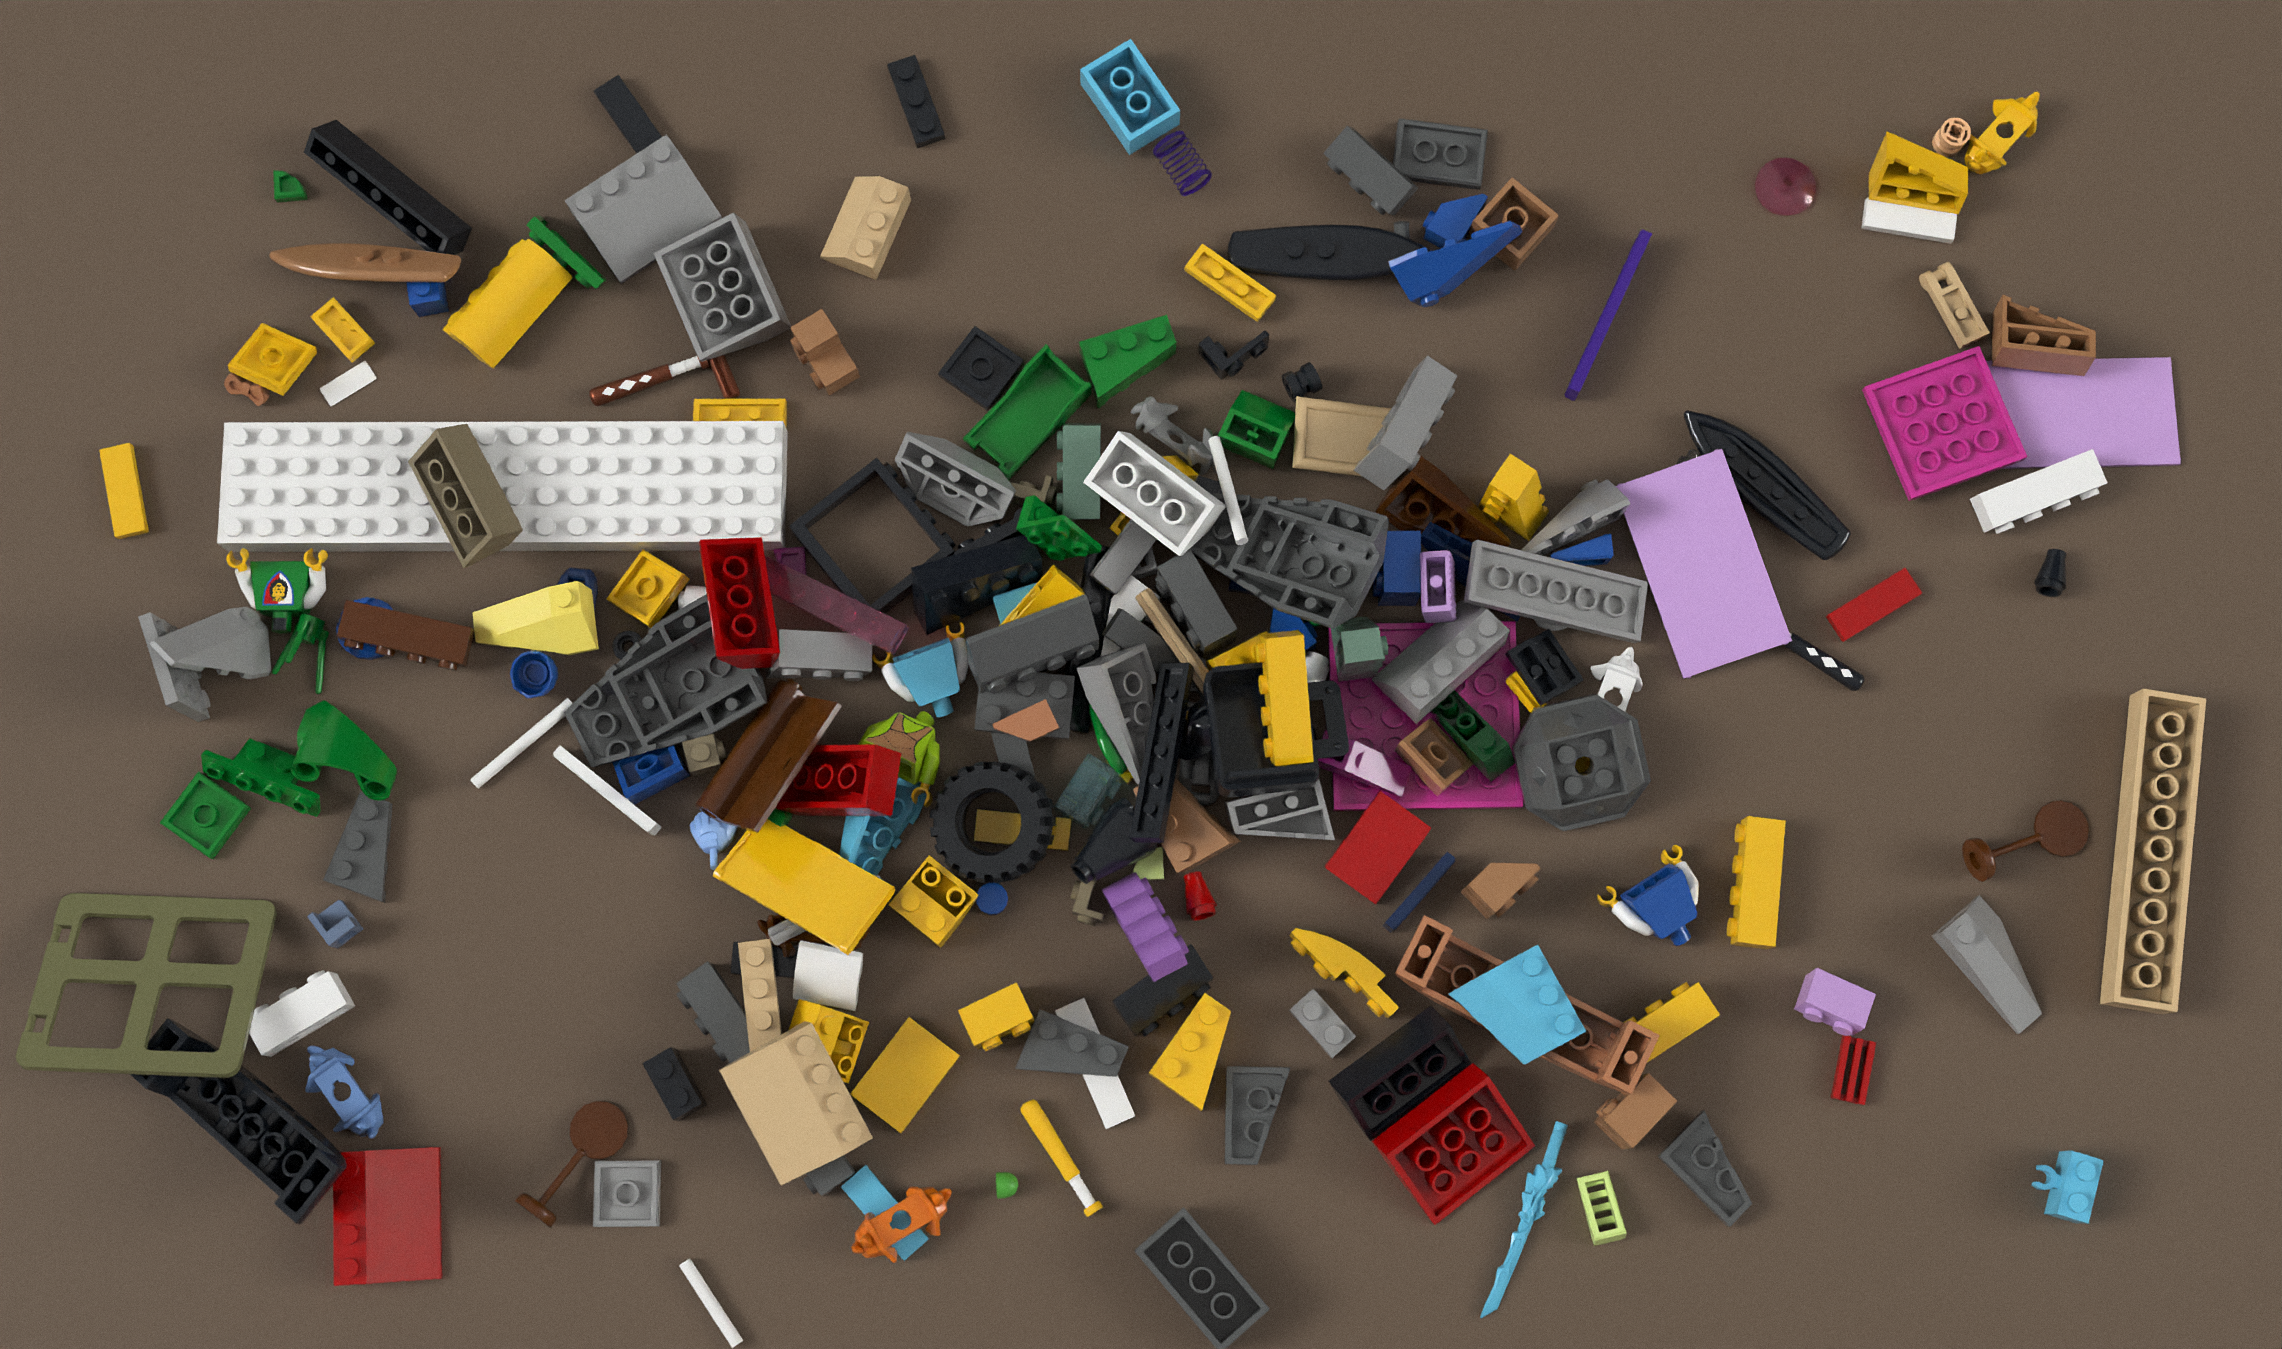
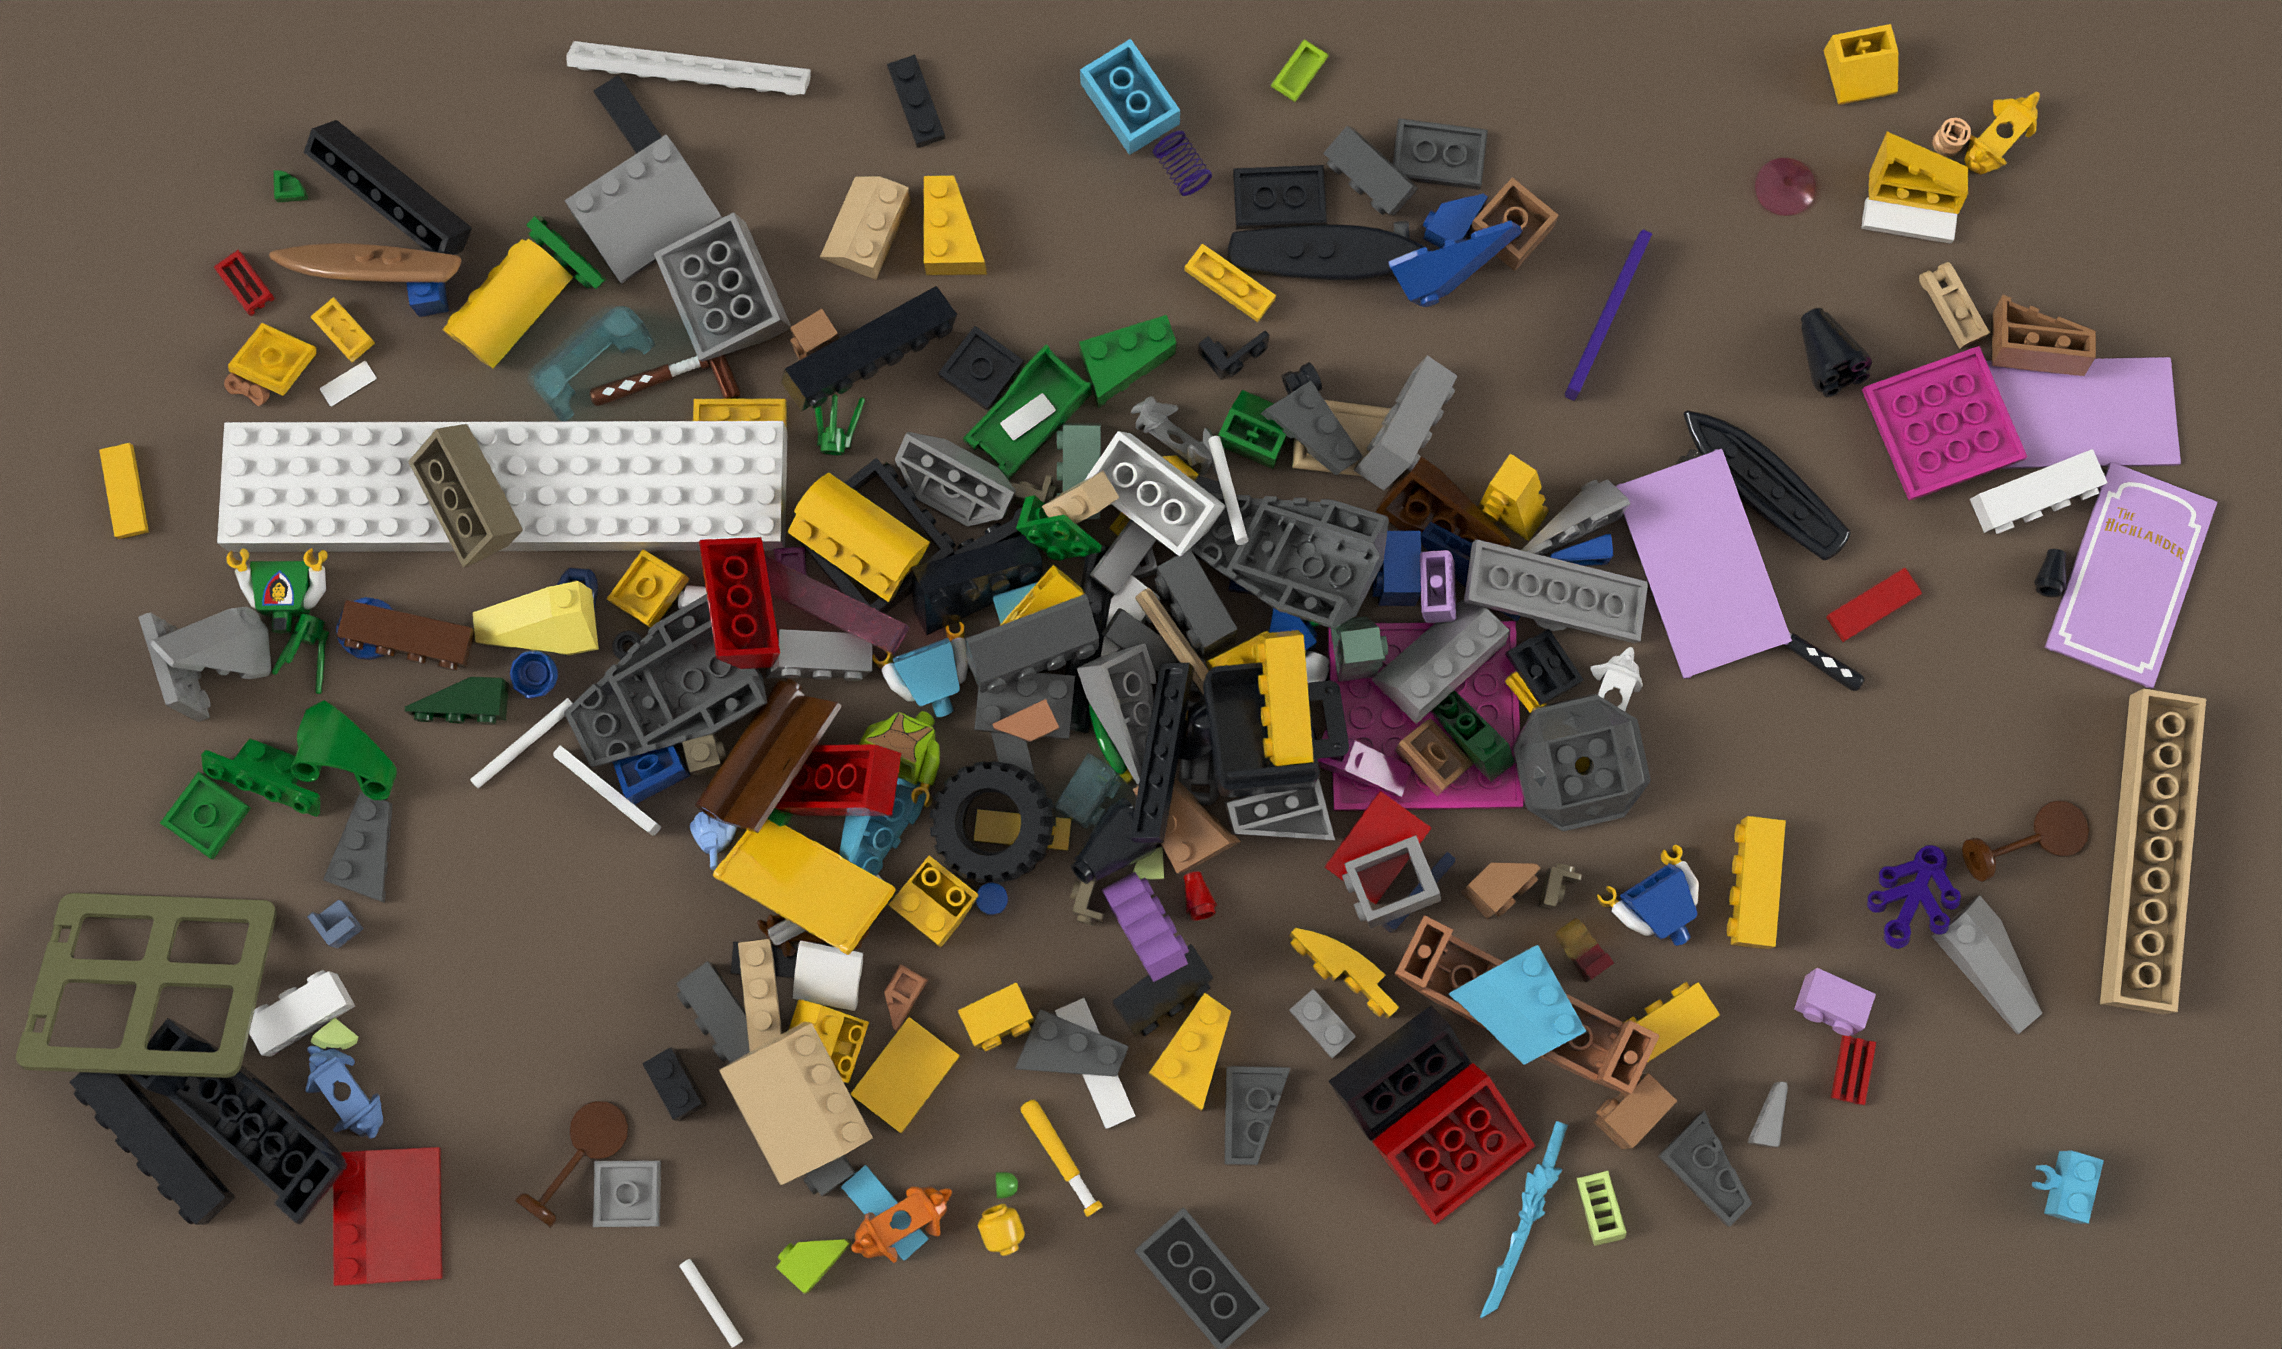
none -> black brick [70,1072,235,1225]
none -> red tile [213,250,276,316]
none -> yellowish green tile [311,1017,359,1049]
none -> dark green slope [404,677,509,725]
none -> clear light blue windscreen [527,304,656,422]
none -> white plate [566,41,810,95]
none -> lime slope [776,1239,852,1294]
none -> black brick [781,286,958,411]
none -> yellow brick [787,473,930,602]
none -> green plant [815,394,865,456]
none -> nougat tile [884,964,928,1032]
none -> yellow wedge [924,176,987,275]
none -> yellow head [978,1204,1025,1256]
none -> white sticker [1000,393,1056,440]
none -> tan brick [1042,471,1119,524]
none -> black tile [1233,165,1327,229]
none -> dark grey wing [1261,381,1363,475]
none -> lime tile [1271,39,1329,102]
none -> light grey window [1342,835,1441,929]
none -> dark tan bracket [1538,864,1582,910]
none -> leg [1555,918,1614,982]
none -> light grey slope [1748,1082,1788,1148]
none -> black cone [1801,308,1872,397]
none -> yellow slope [1824,24,1898,105]
none -> dark purple plant [1867,845,1961,949]
none -> lavender piece [2045,462,2217,689]

